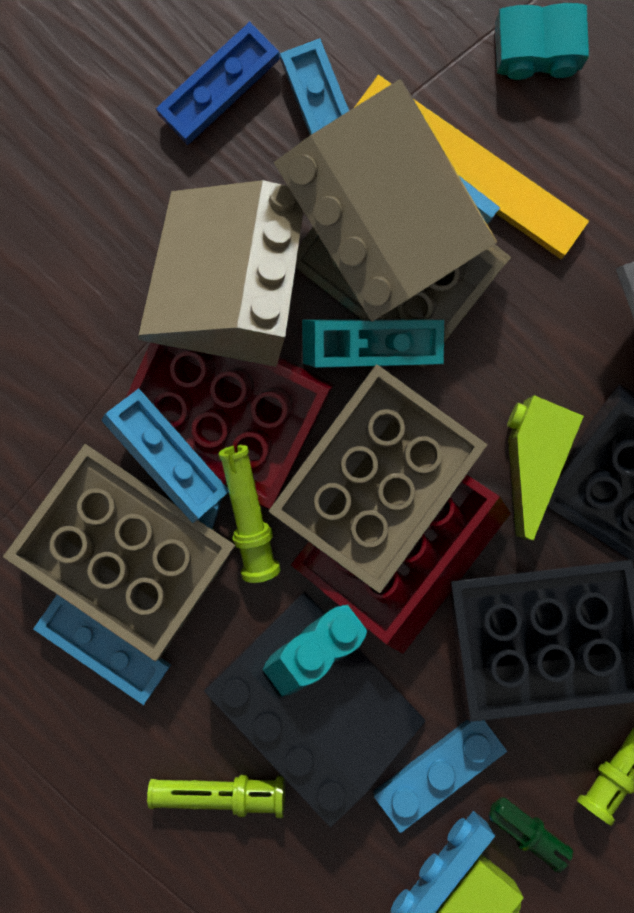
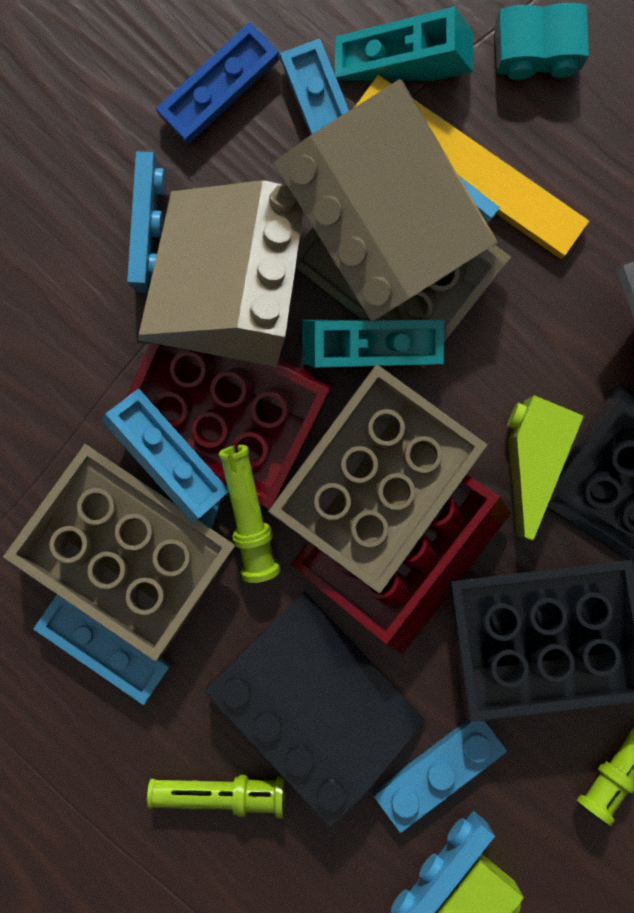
teal brick [263,605,367,696] -> none
dark green axle [489,797,573,873] -> none
none -> dark azure plate [127,151,166,293]
none -> teal slope [335,6,473,81]

